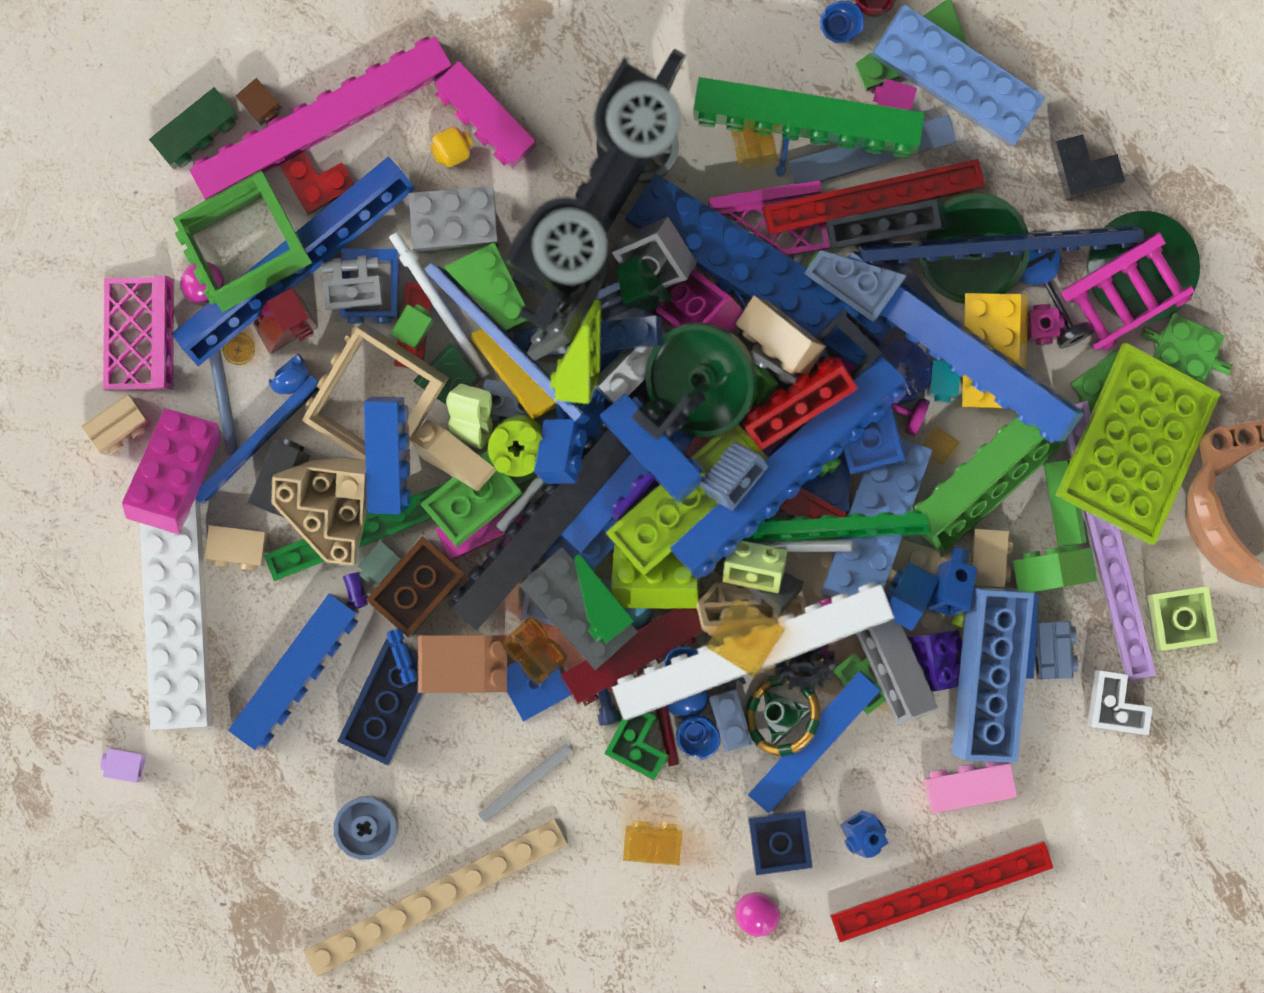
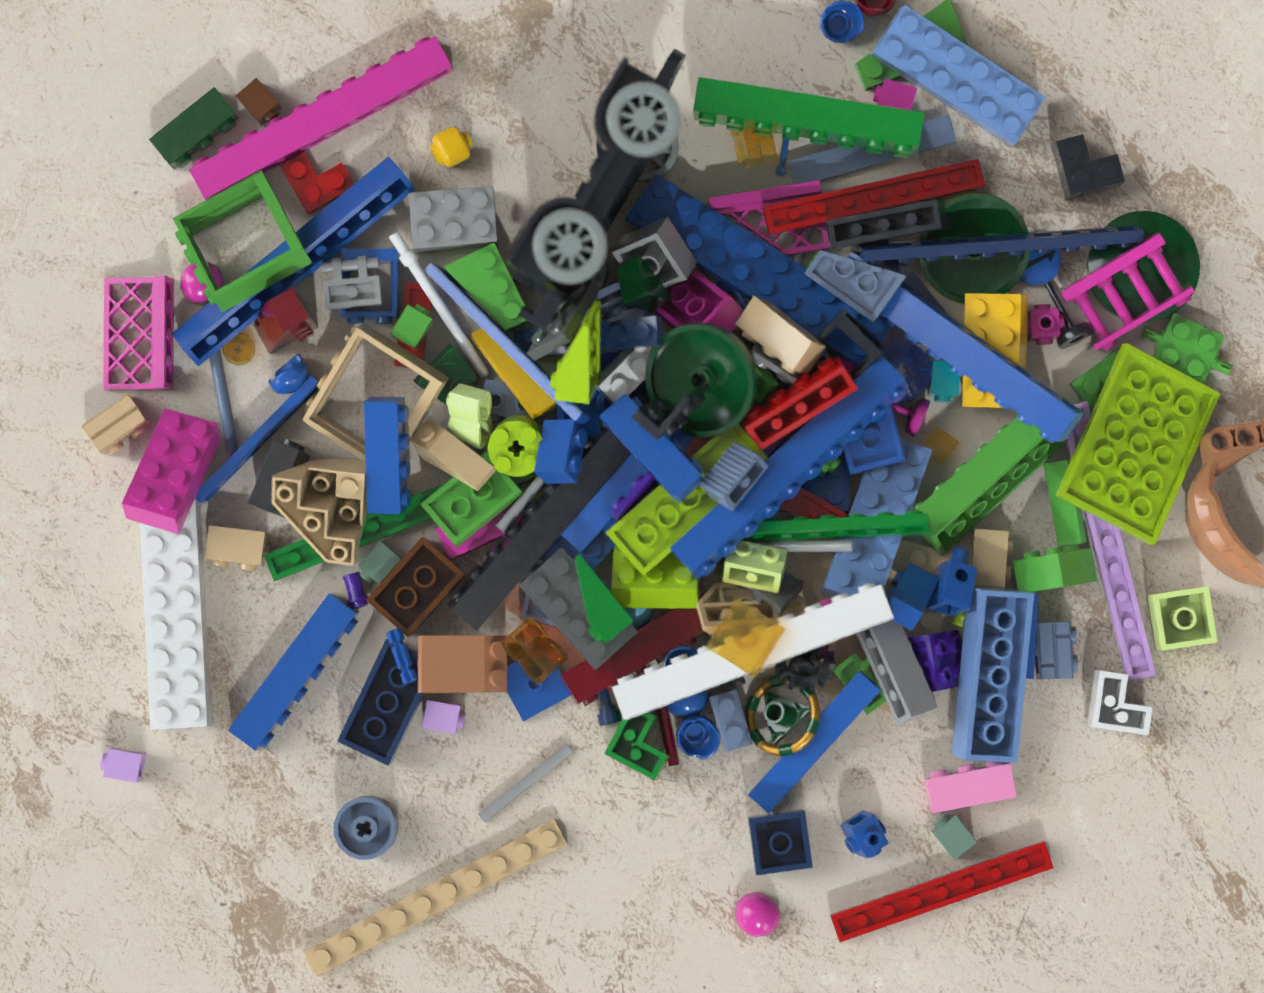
dark pink brick [434,61,537,169] -> none
clear yellow brick [623,820,683,866] -> none
none -> lavender brick [422,700,466,734]
none -> sand green brick [931,814,977,860]

